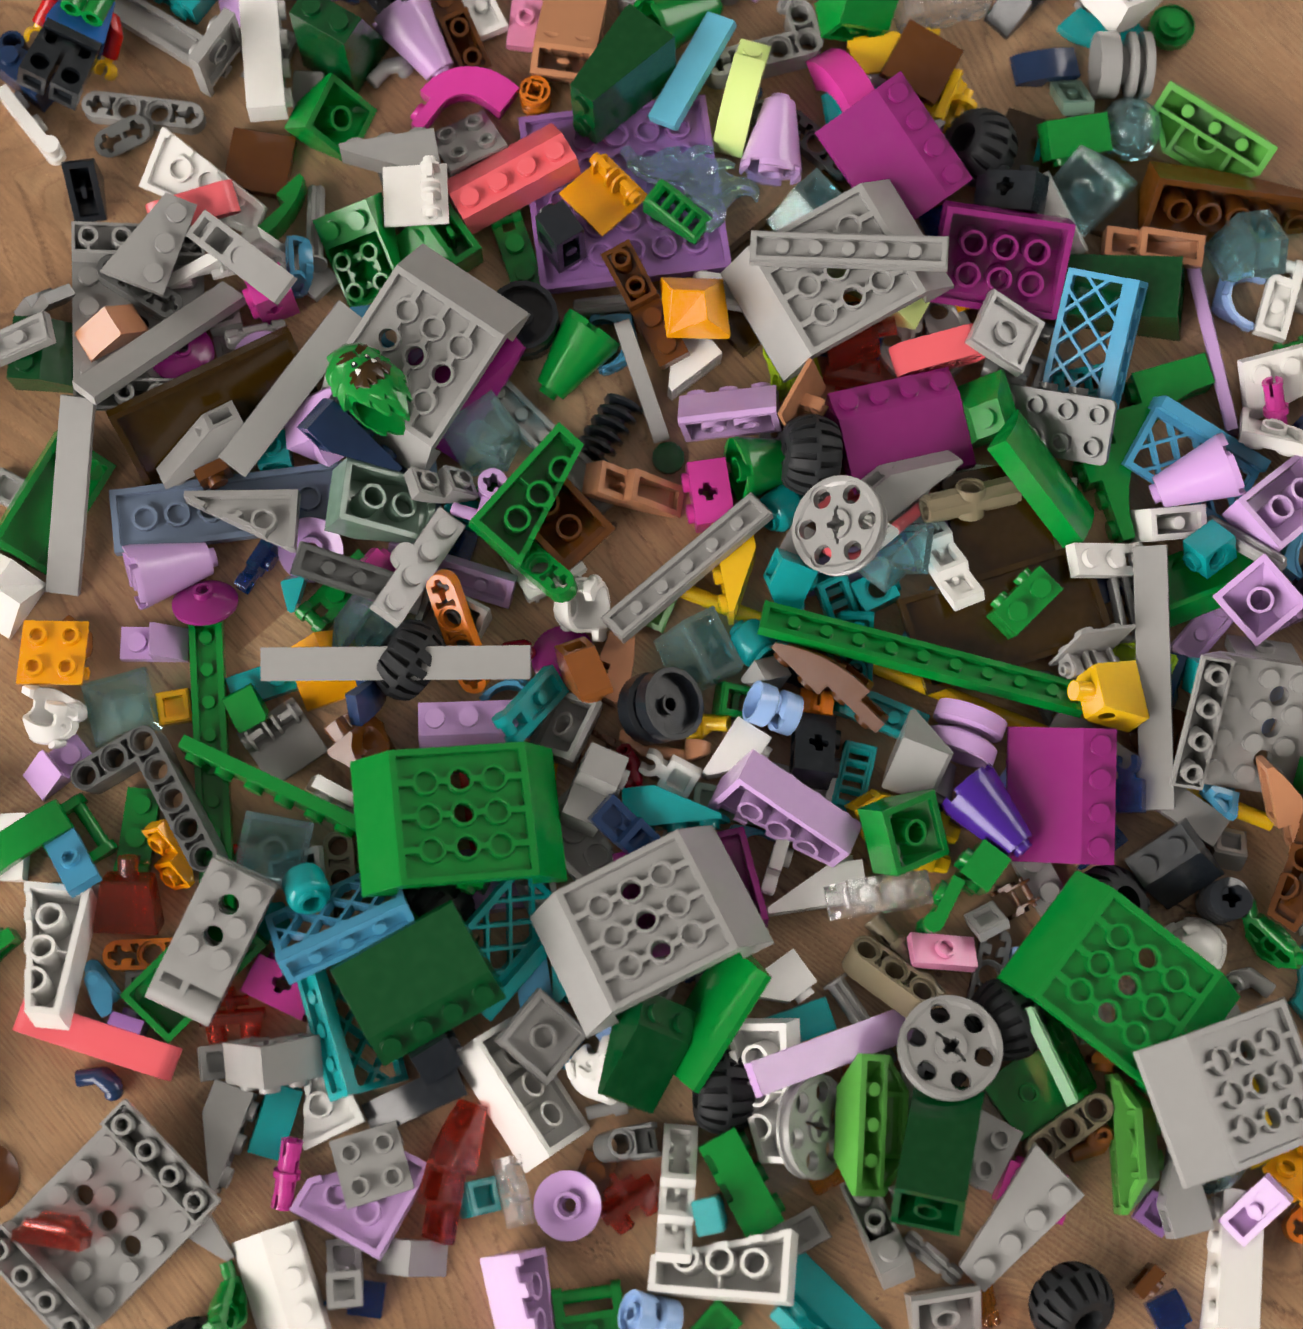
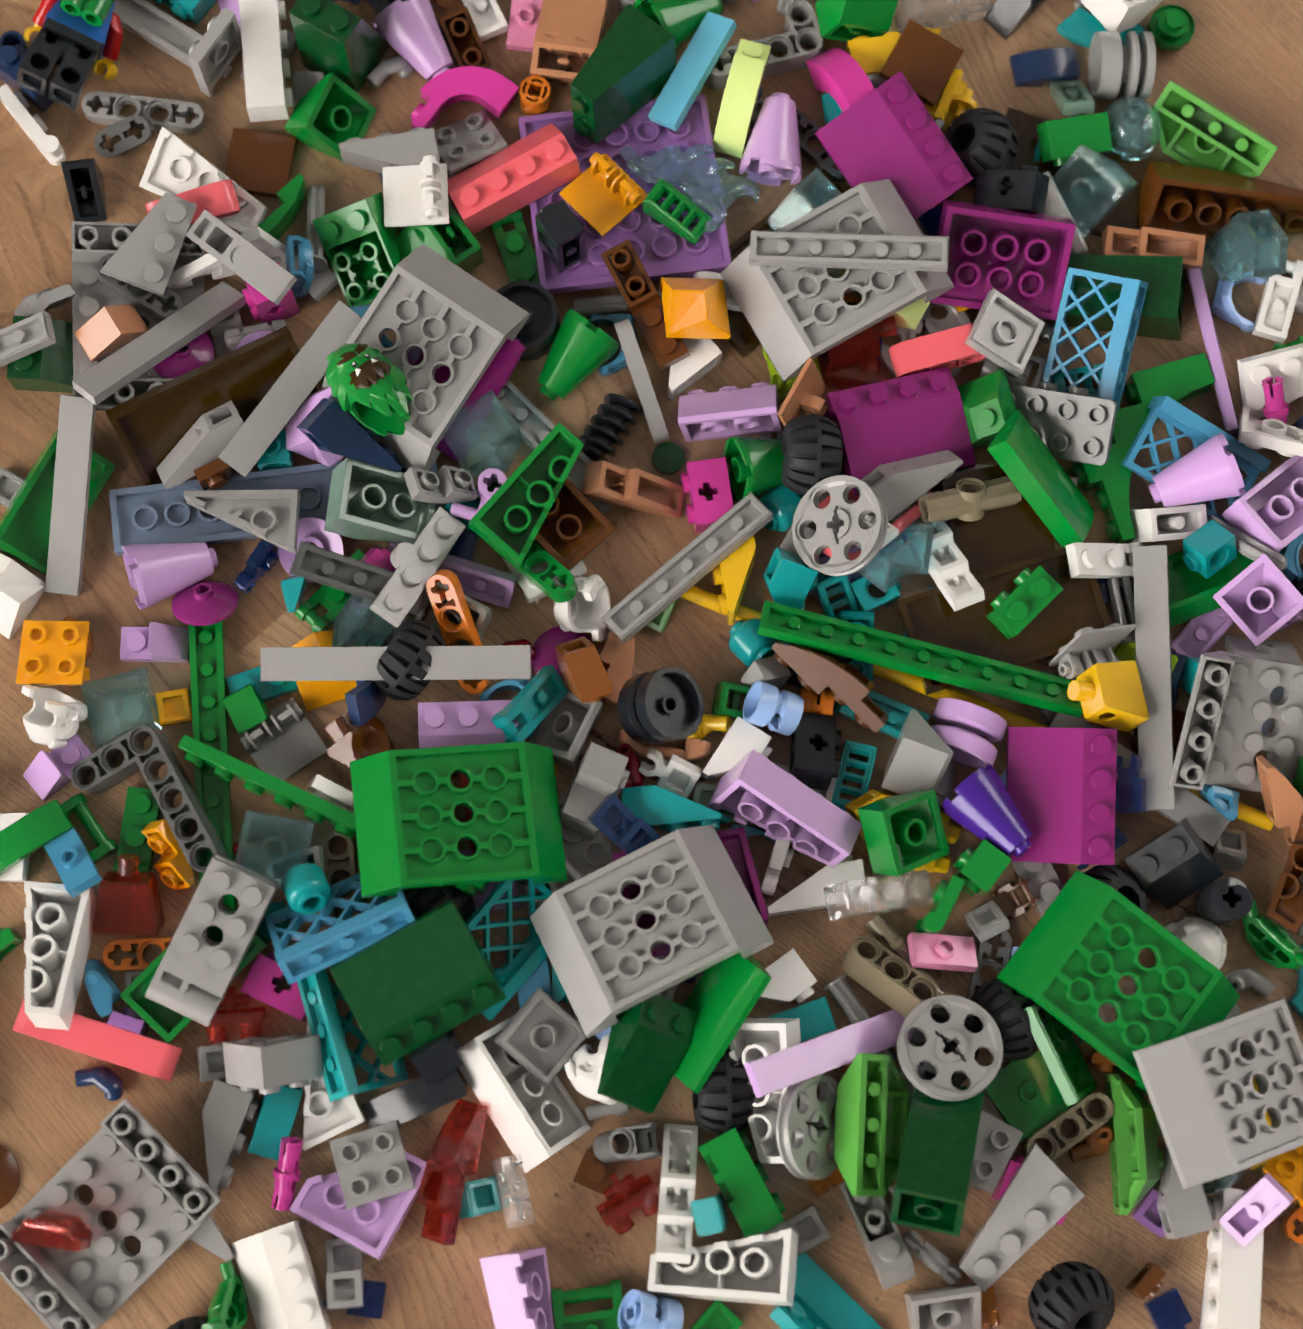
light grey slope [376,1238,449,1277] -> none
lavender dish [533,1170,602,1241] -> none
clear light blue slope [653,605,743,691] -> none

